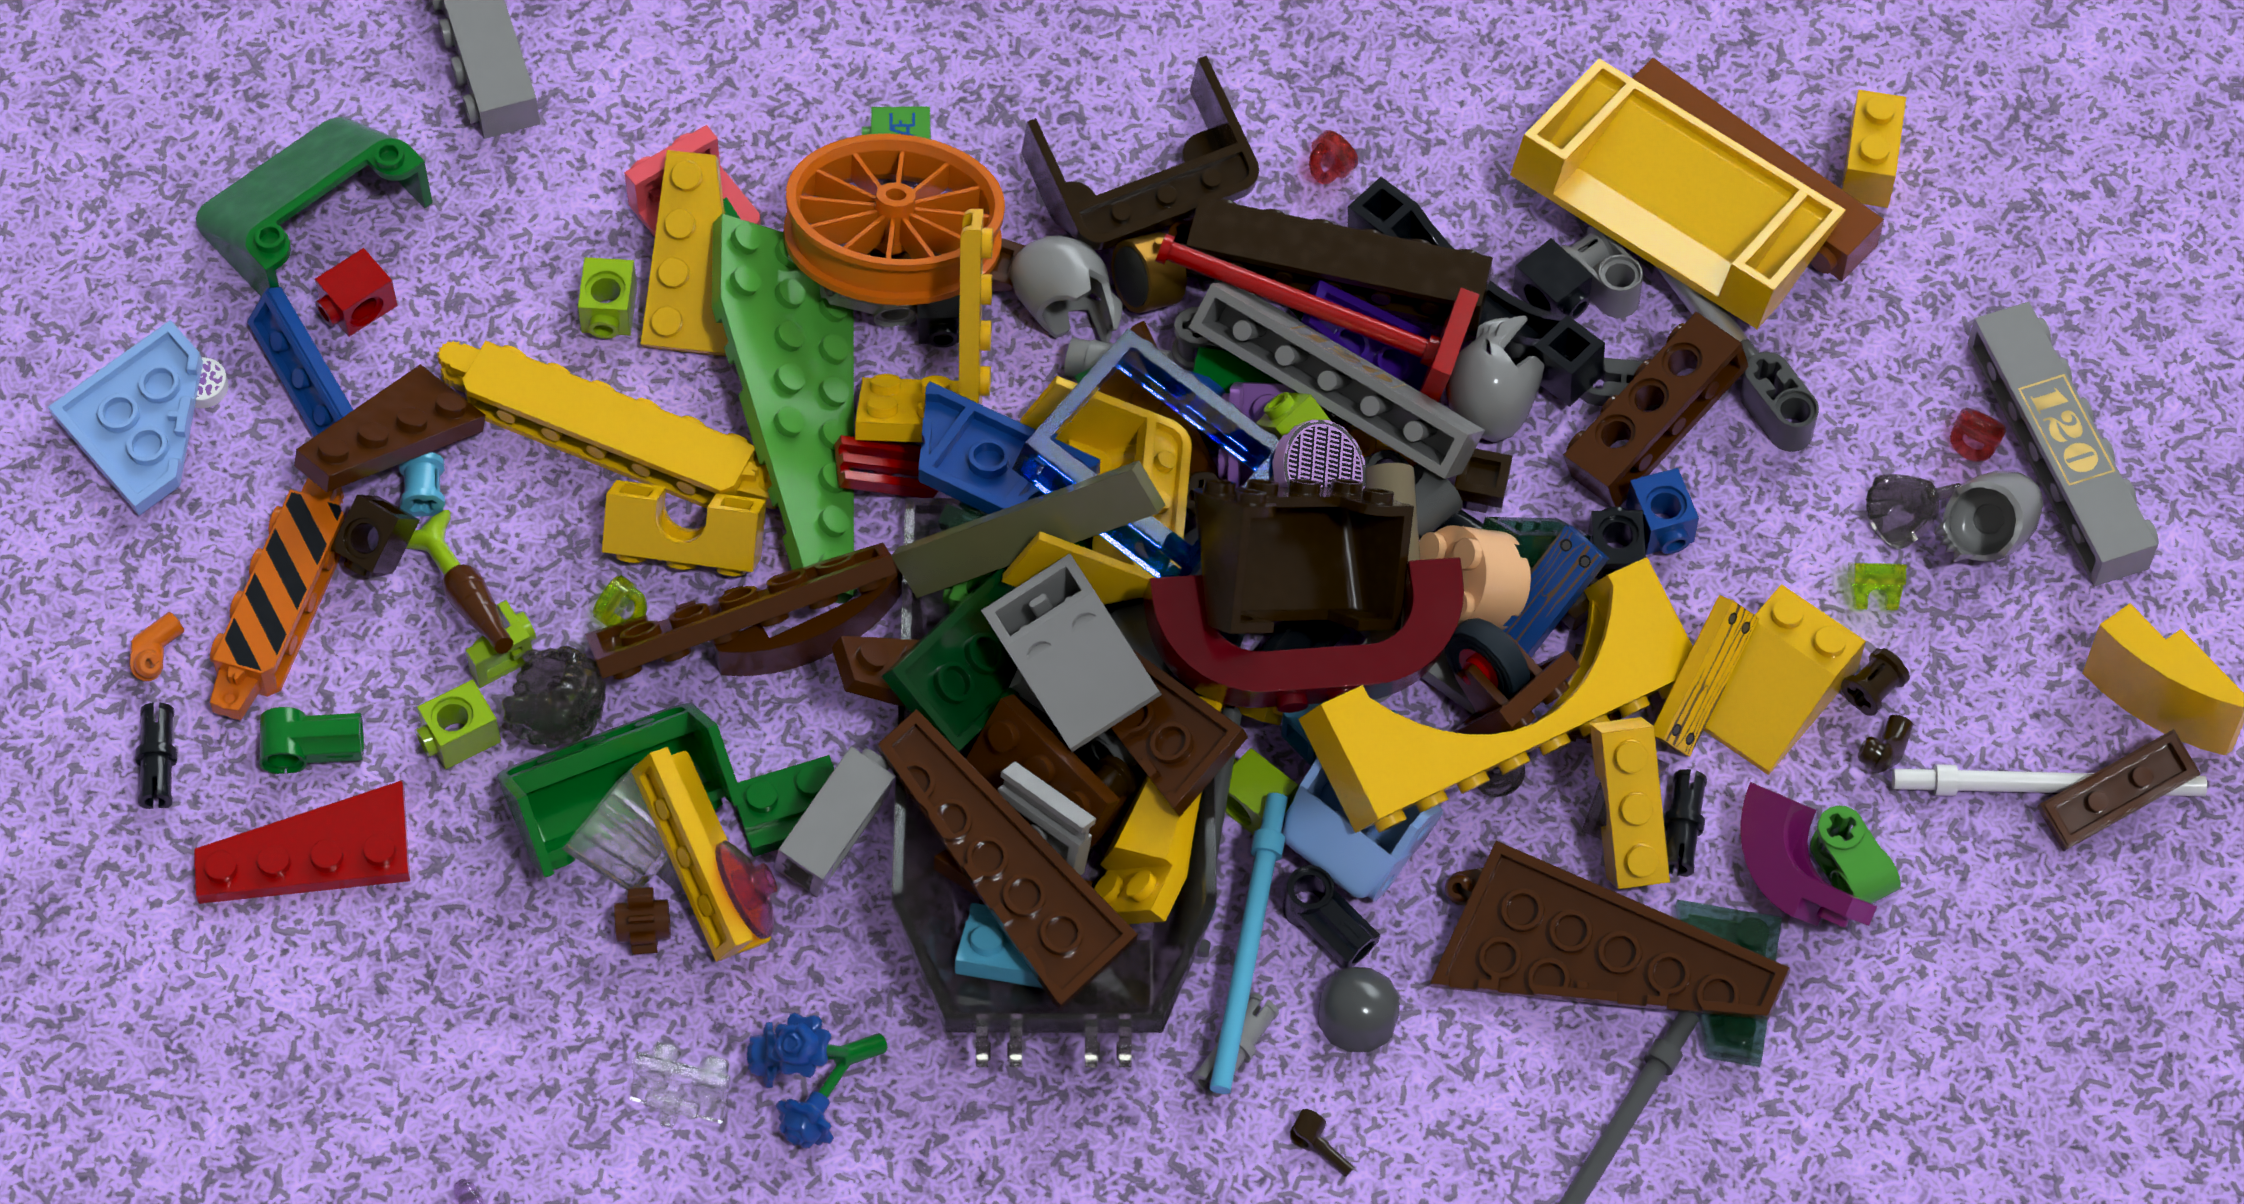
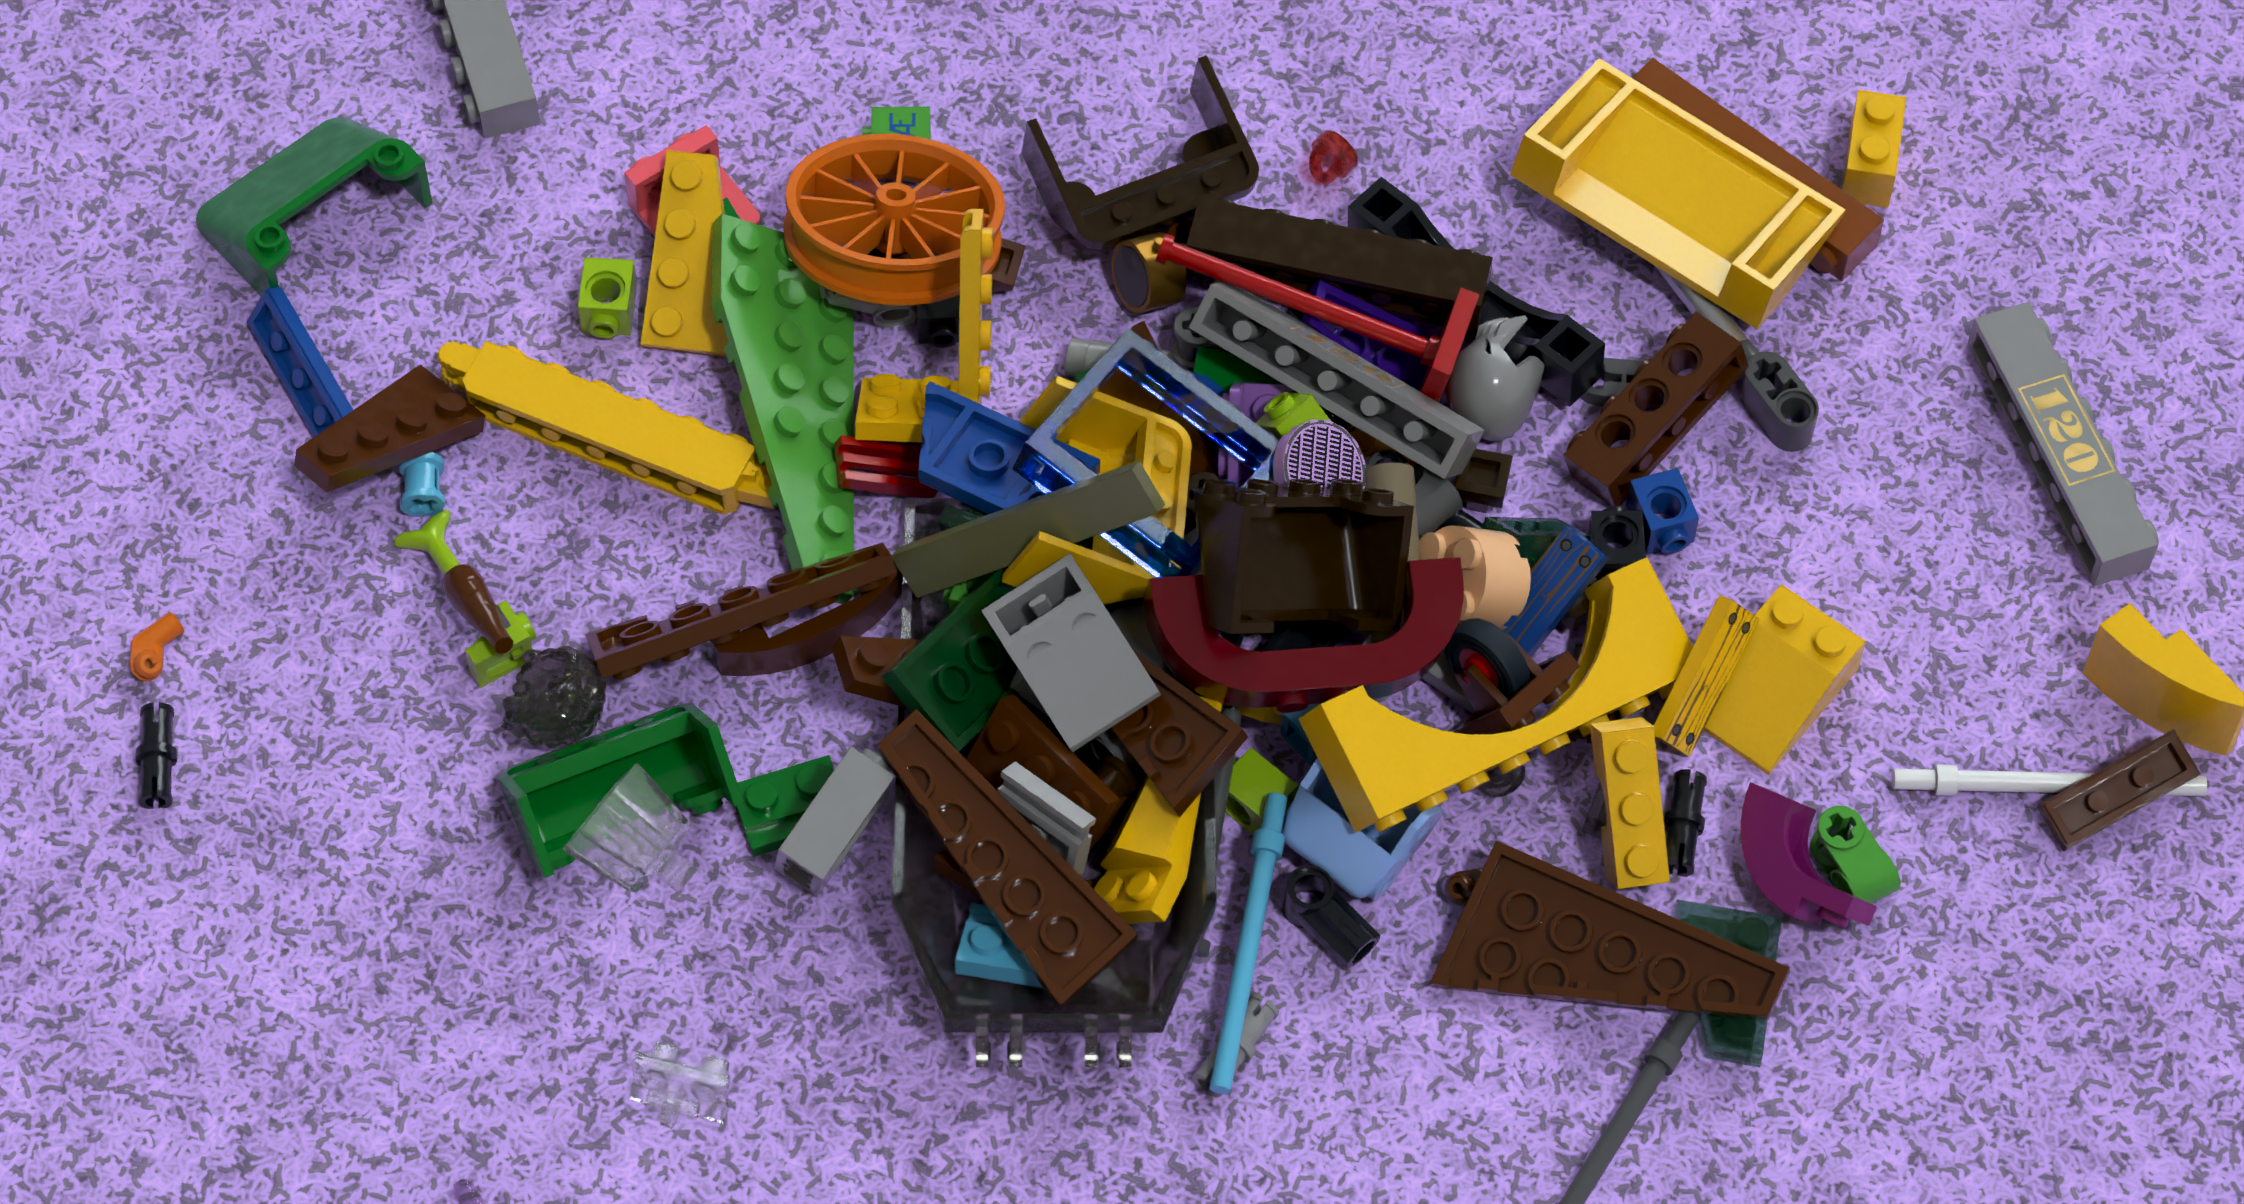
light blue plate [48,320,203,515] -> none
red wing [194,780,410,904] -> none
white tile [195,357,229,408] -> none
orange hinge [210,478,345,720] -> none
green piece [259,707,364,774] -> none
red brick [315,248,398,337] -> none
dark brown brick [331,494,420,578] -> none
lime brick [415,679,501,770] -> none
clear neon green tile [592,575,647,627] -> none
yellow arch [602,480,767,576] -> none
reddish brown gear [614,887,671,955] -> none
yellow panel [631,747,771,962] -> none
clear pink dish [715,840,778,939] -> none
blue plant [747,1013,887,1149] -> none
light grey helmet [1009,235,1122,342] -> none
dark brown hand [1290,1108,1355,1177] -> none
dark grey hair [1317,967,1400,1052] -> none
black brick [1512,238,1593,319] -> none
light grey piece [1561,226,1643,318] -> none
dark brown bush [1841,648,1910,716] -> none
clear neon green tile [1848,562,1907,610] -> none
dark brown arm [1858,715,1913,773] -> none
clear smoke piece [1866,474,1961,550] -> none
light grey helmet [1934,471,2043,562] -> none
clear red tile [1950,407,2007,462] -> none

